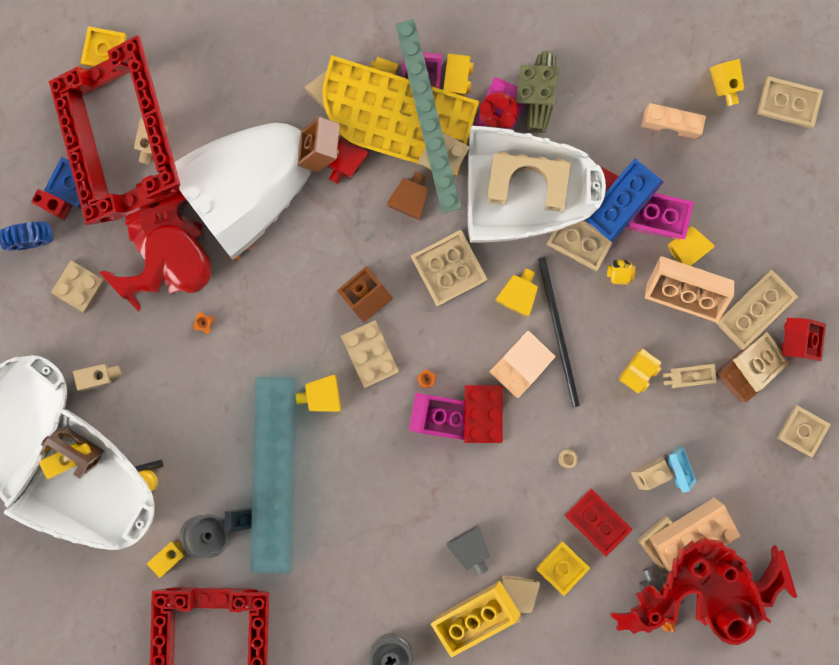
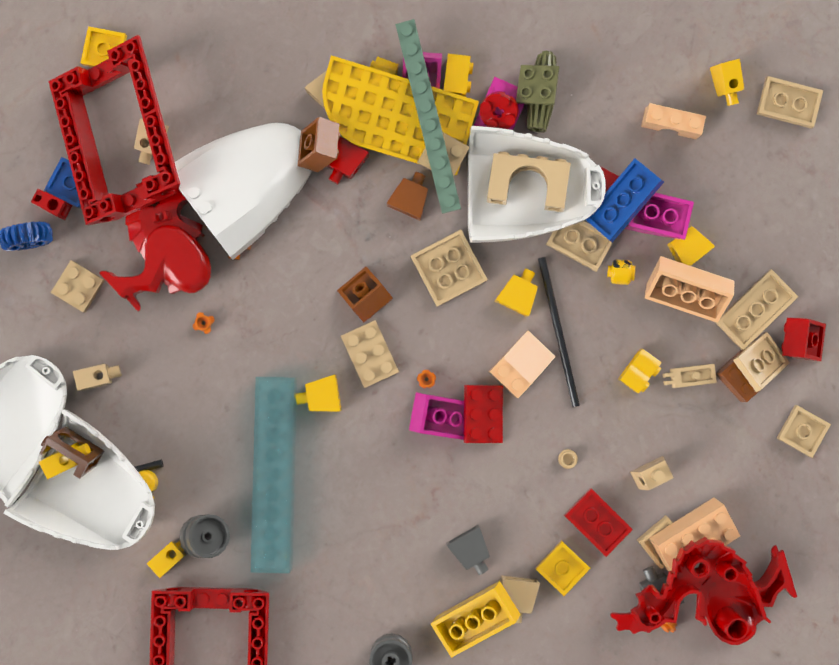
black plate [224,508,255,532] -> none
medium azure plate [668,446,696,493] -> none

